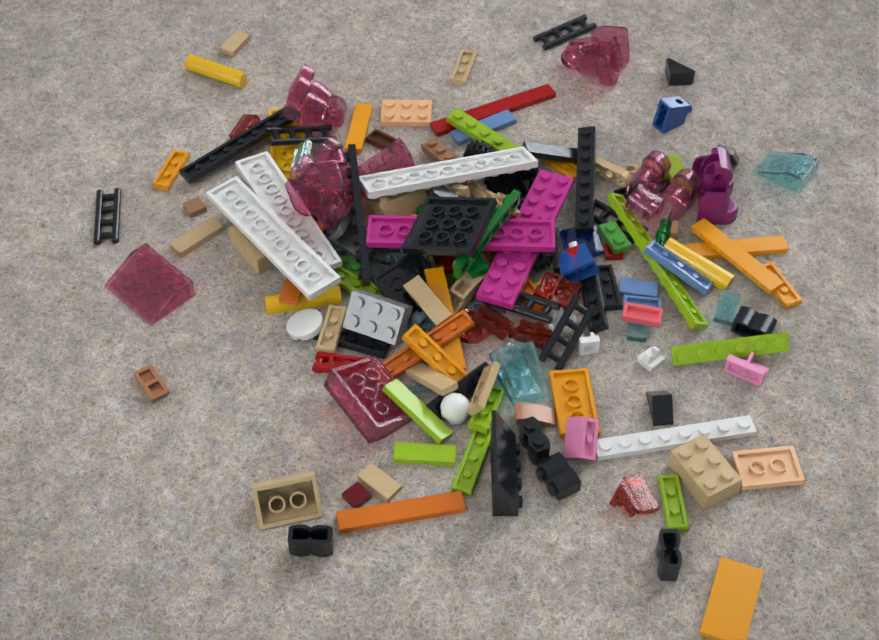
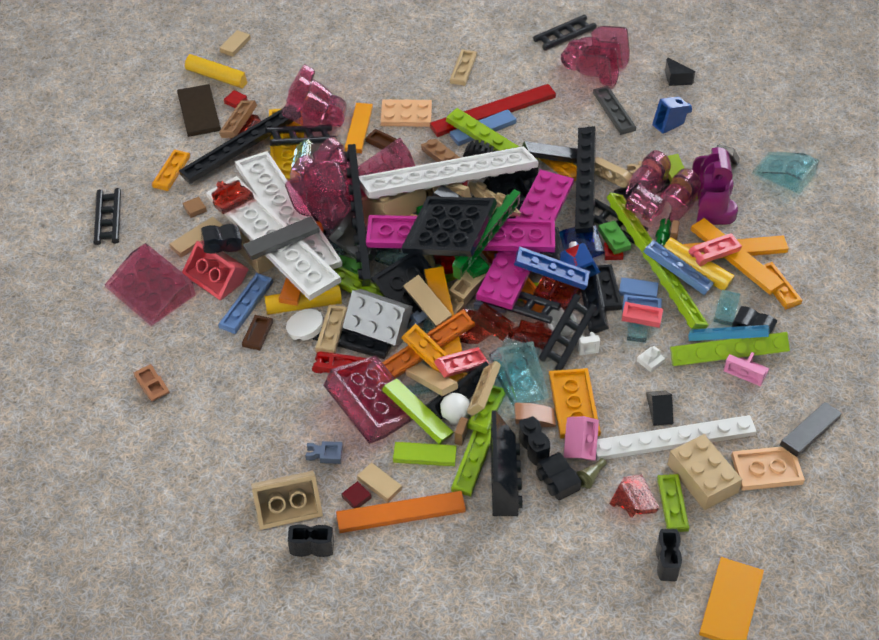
none -> dark brown tile [177,84,221,137]
none -> coral slope [182,241,249,300]
none -> black brick [201,224,242,254]
none -> clear red slope [211,180,254,214]
none -> medium blue tile [218,273,273,334]
none -> medium nougat plate [219,100,257,138]
none -> red tile [224,90,247,109]
none -> reddish brown tile [242,315,273,351]
none -> dark grey tile [243,216,320,261]
none -> sand blue plate [305,441,343,464]
none -> coral tile [434,347,489,378]
none -> medium nougat tile [454,417,468,446]
none -> plate [514,246,590,290]
none -> olive cone [576,458,607,489]
none -> dark grey tile [593,86,636,135]
none -> dark azure tile [688,325,769,341]
none -> coral plate [689,233,742,266]
none -> tile [780,402,842,457]

